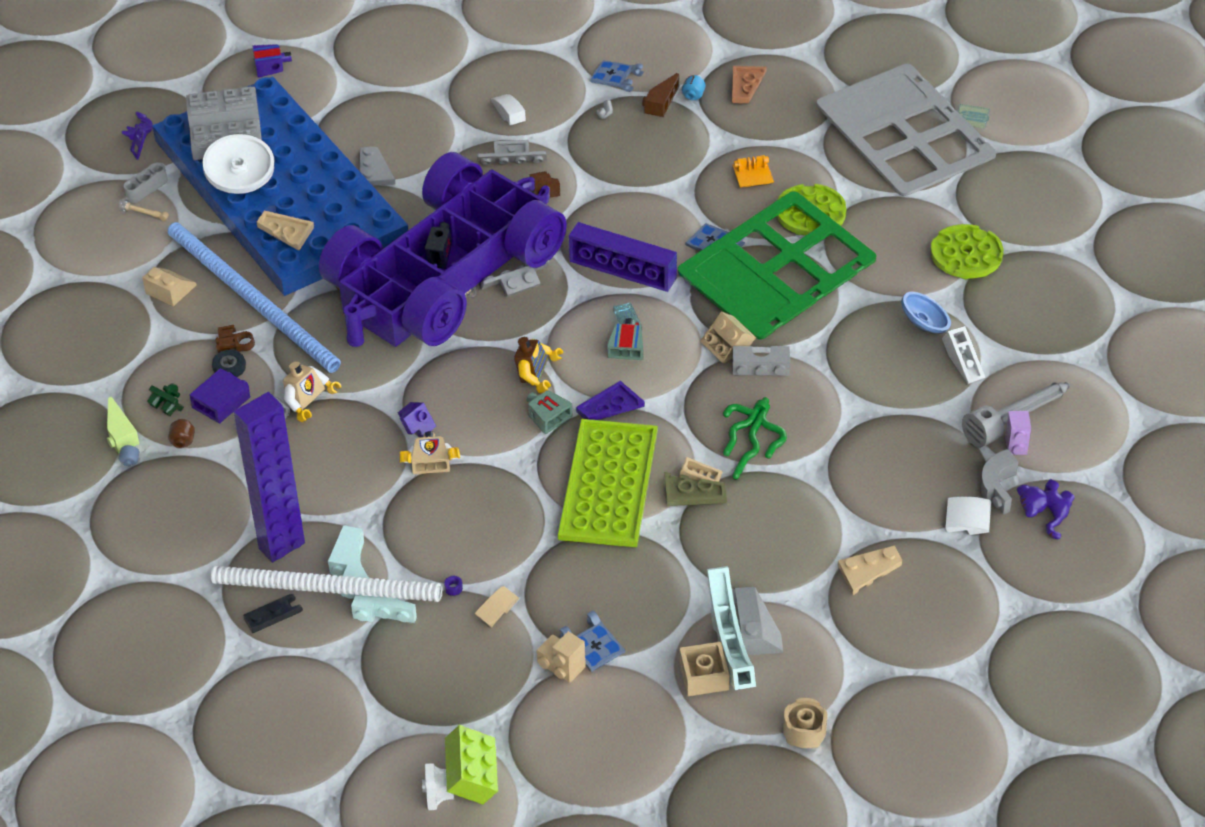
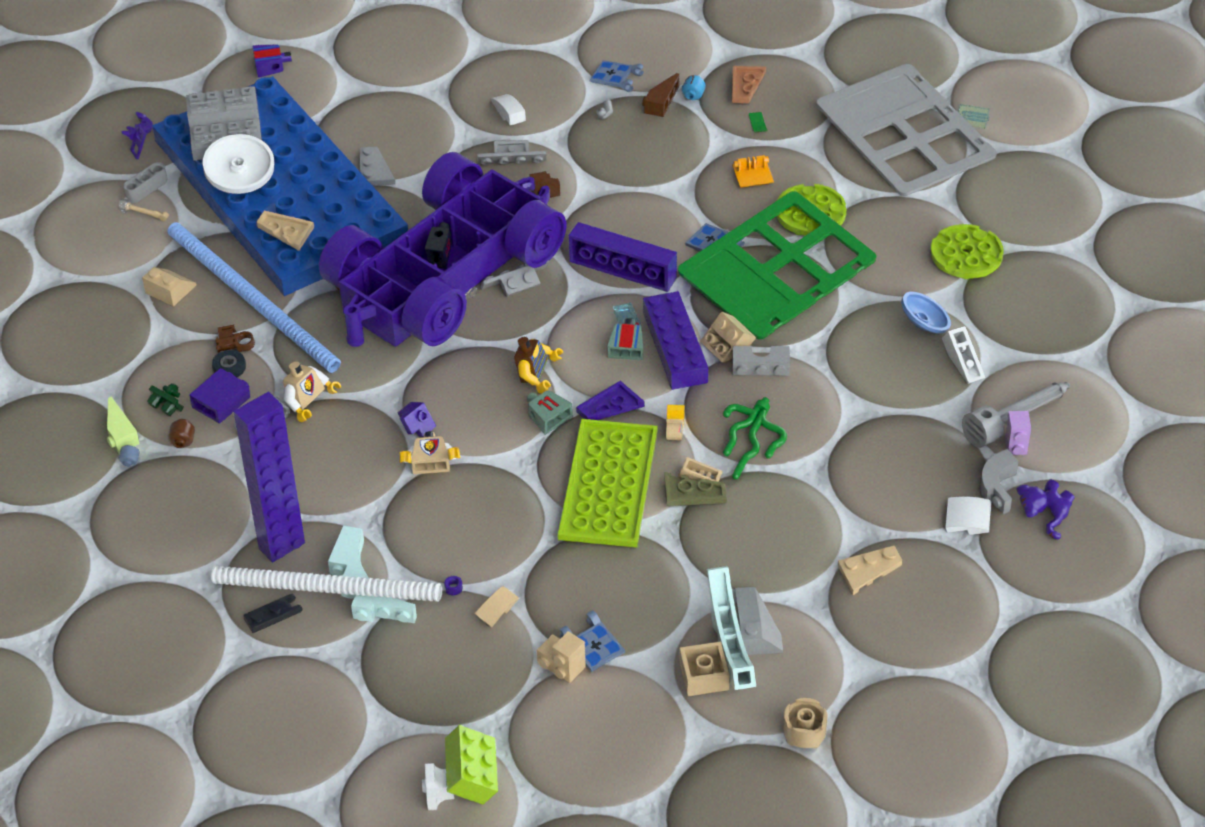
none -> dark purple brick [643,291,708,390]
none -> leg [666,405,685,441]
none -> green sticker [749,112,768,132]

